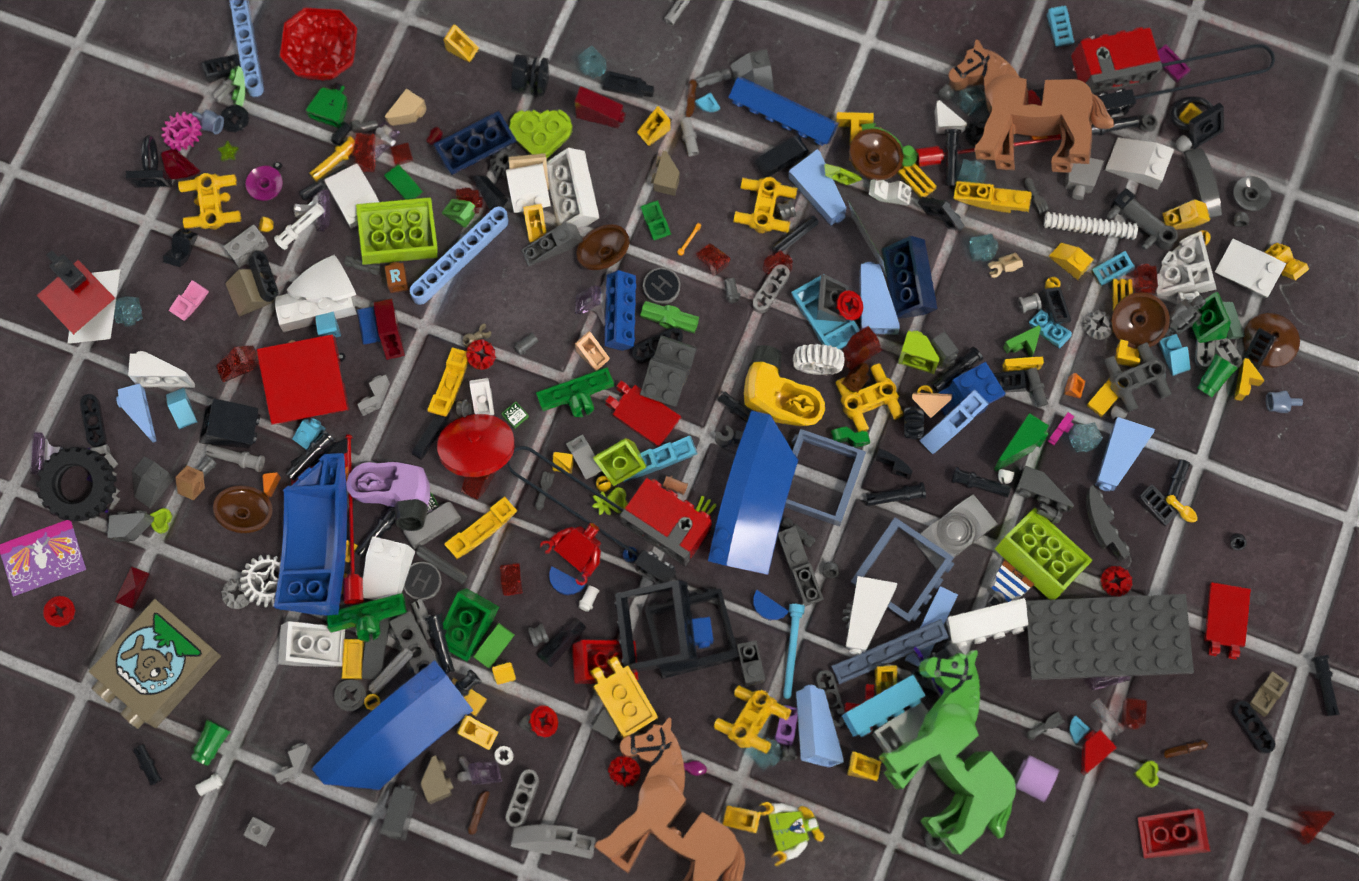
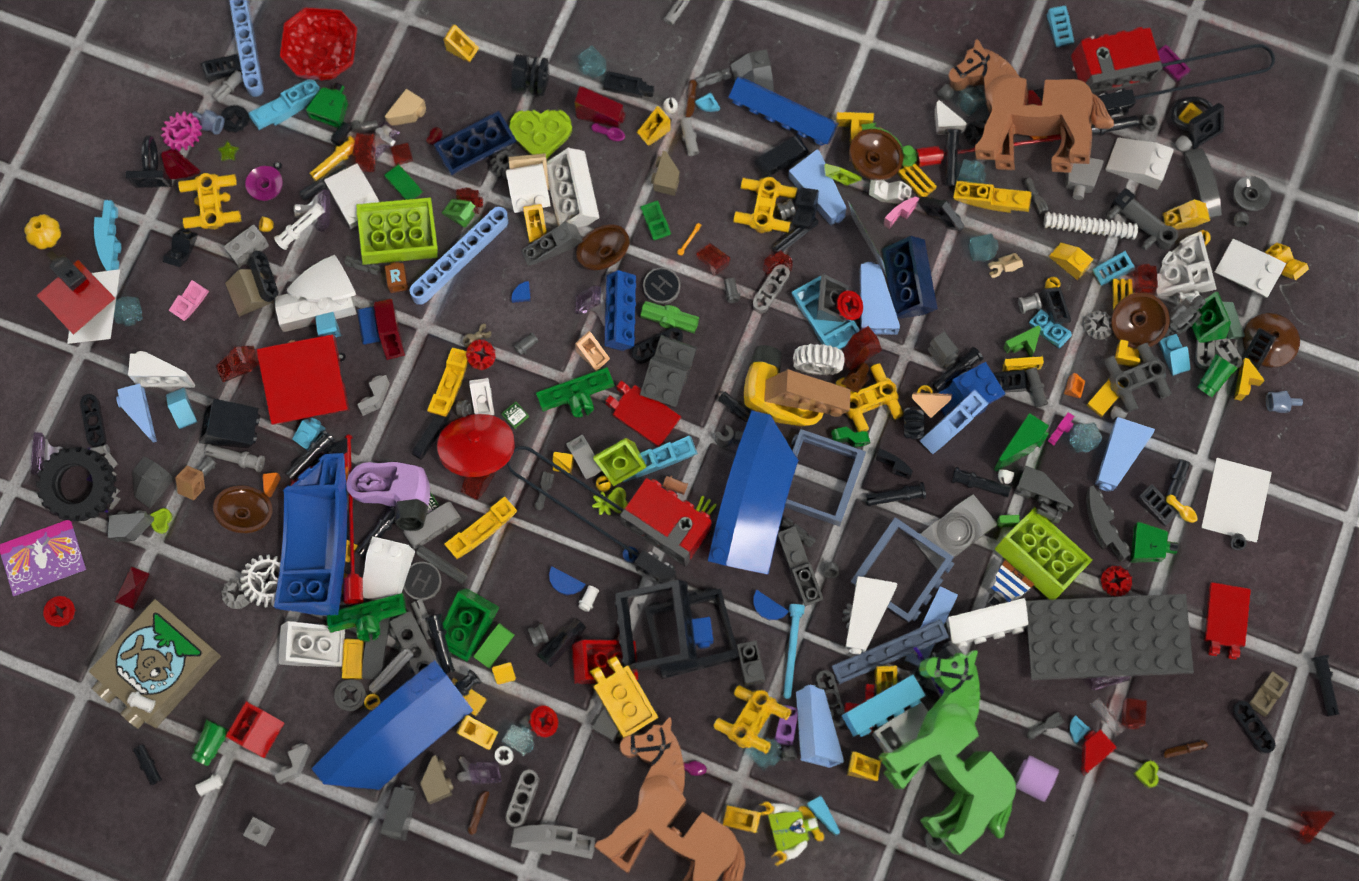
bright green slope [229,66,245,106] -> none
black slope [473,175,508,210] -> none
clear red bracket [500,563,523,596] -> none
red torso [540,523,601,585] -> none
red gear [608,756,640,788] -> none
lime slope [898,330,939,374] -> none
red slope [1138,809,1210,859] -> none
none -> yellow plant [24,214,61,249]
none -> medium azure slope [94,200,121,271]
none -> white pin [127,692,155,713]
none -> red slope [226,701,285,759]
none -> medium azure slope [249,79,320,130]
none -> clear light blue brick [502,724,535,756]
none -> blue tile [512,281,531,303]
none -> magenta piece [591,123,625,142]
none -> white hinge [663,98,678,114]
none -> medium nougat wedge [764,370,851,417]
none -> black slope [792,188,819,230]
none -> medium azure slope [806,796,840,836]
none -> bright pink slope [884,197,919,229]
none -> bright green tile [997,515,1020,527]
none -> green torso [1130,522,1178,563]
none -> white sticker [1202,458,1272,543]

